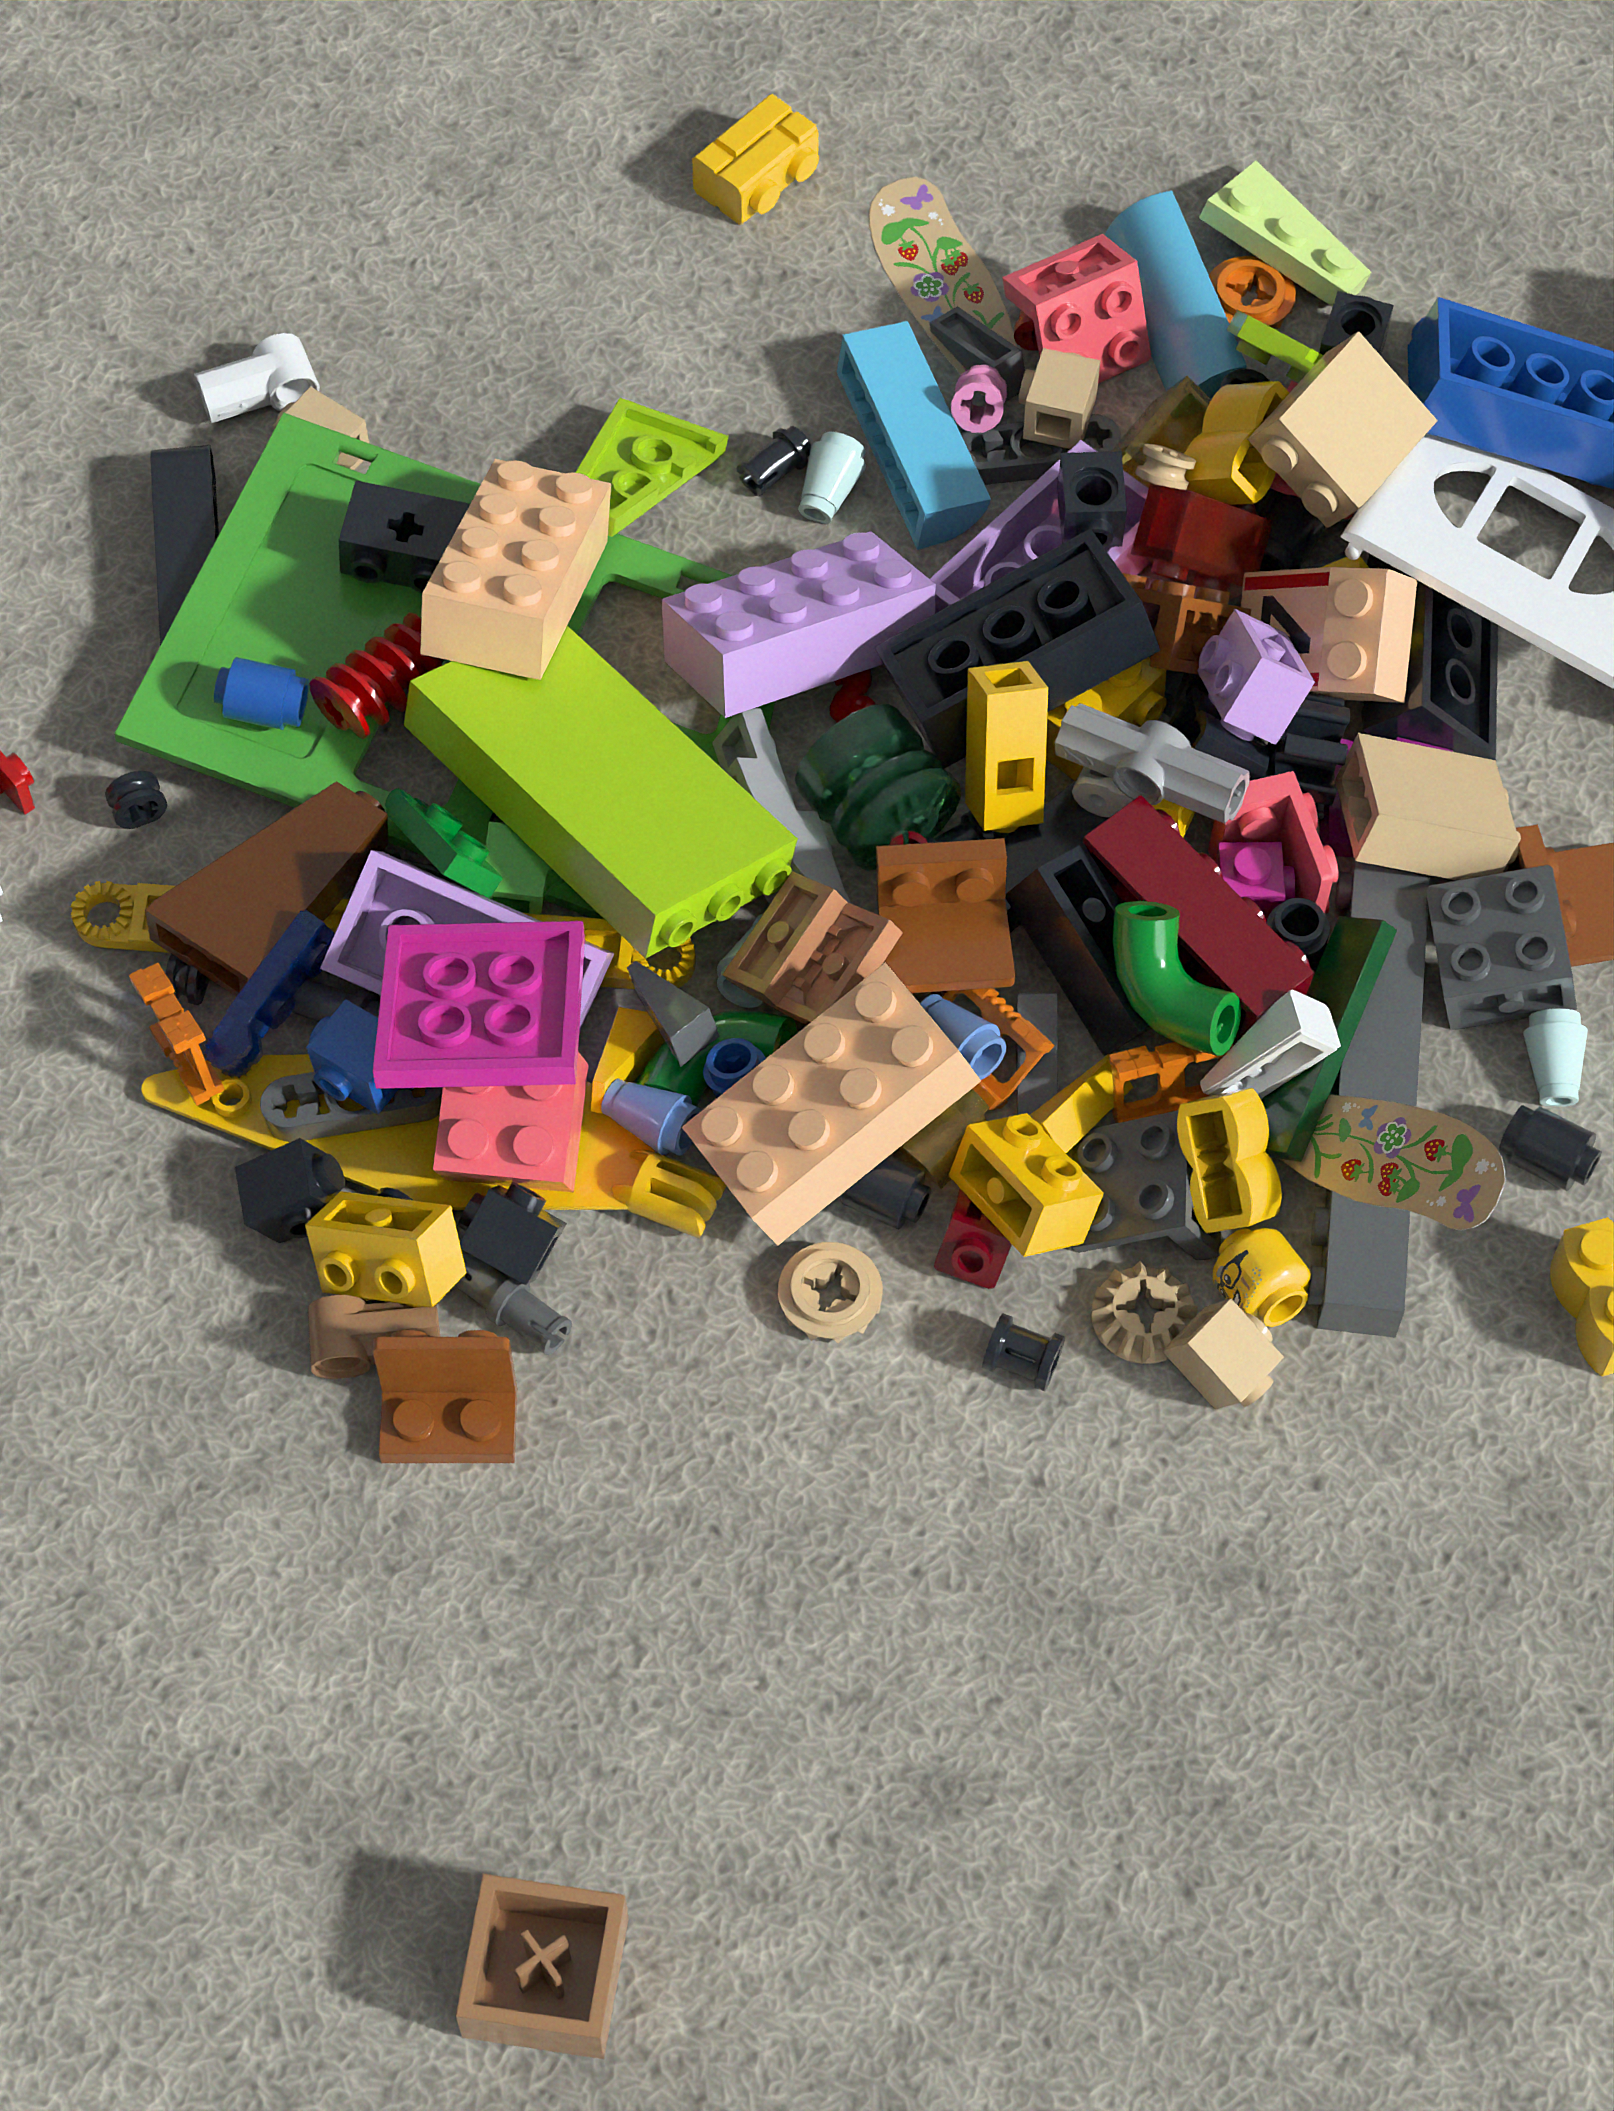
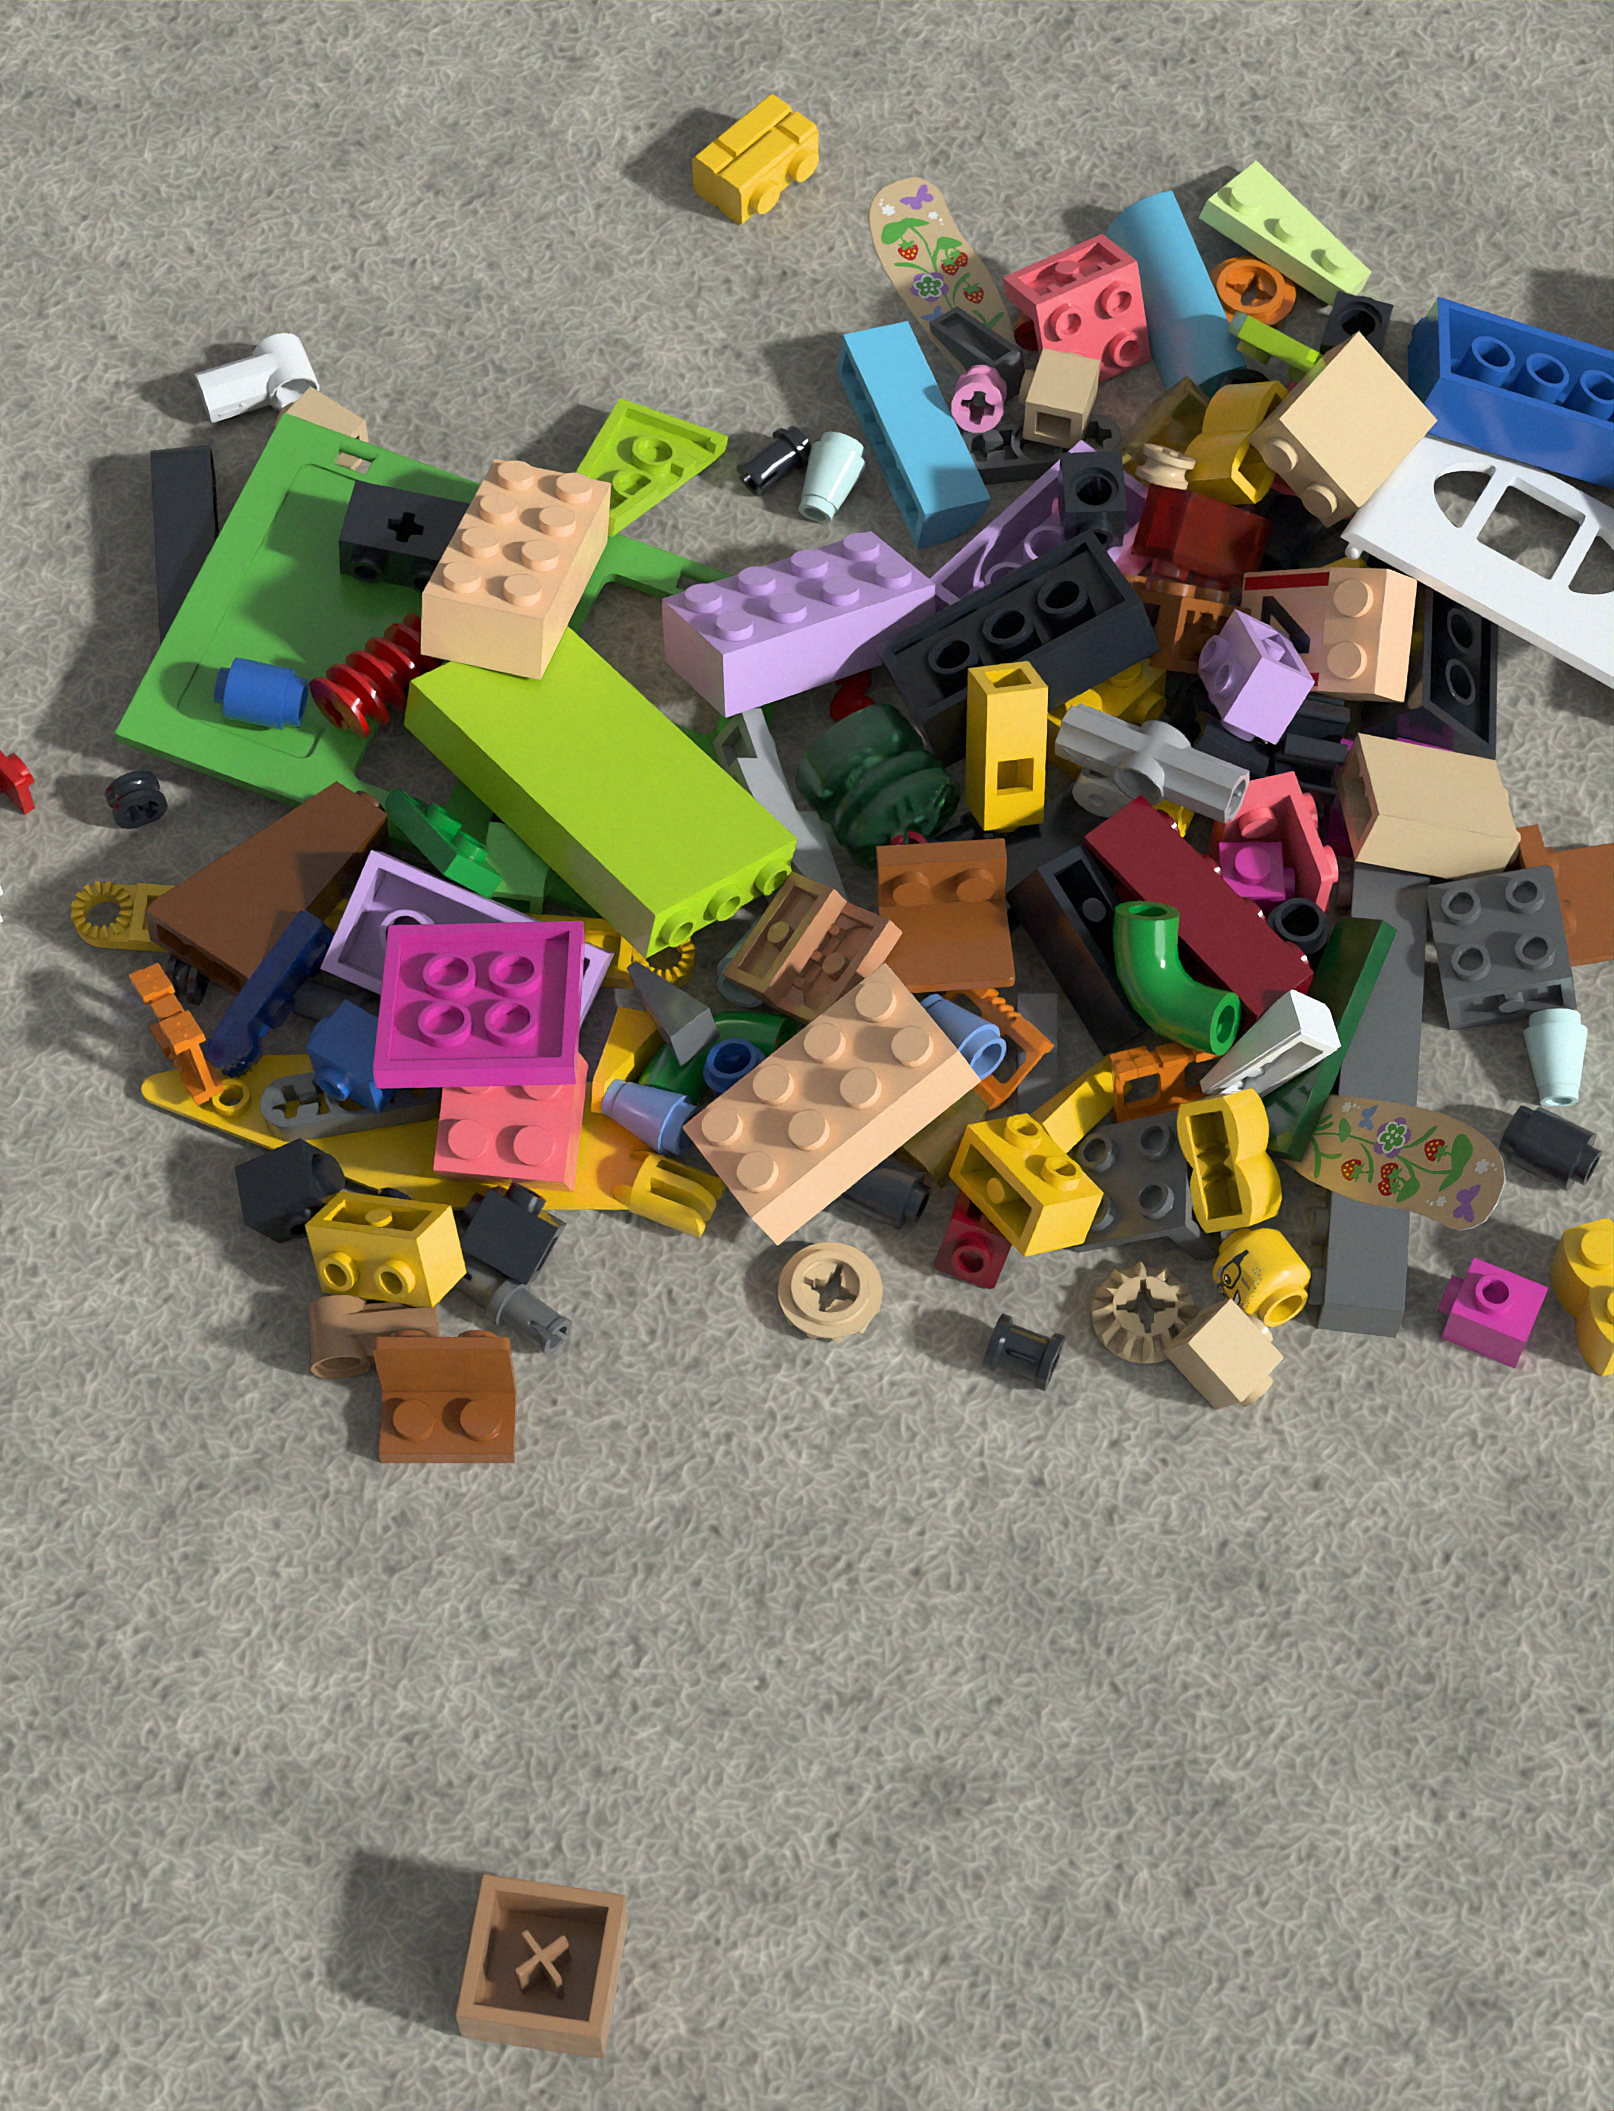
none -> dark pink brick [1437,1257,1548,1368]

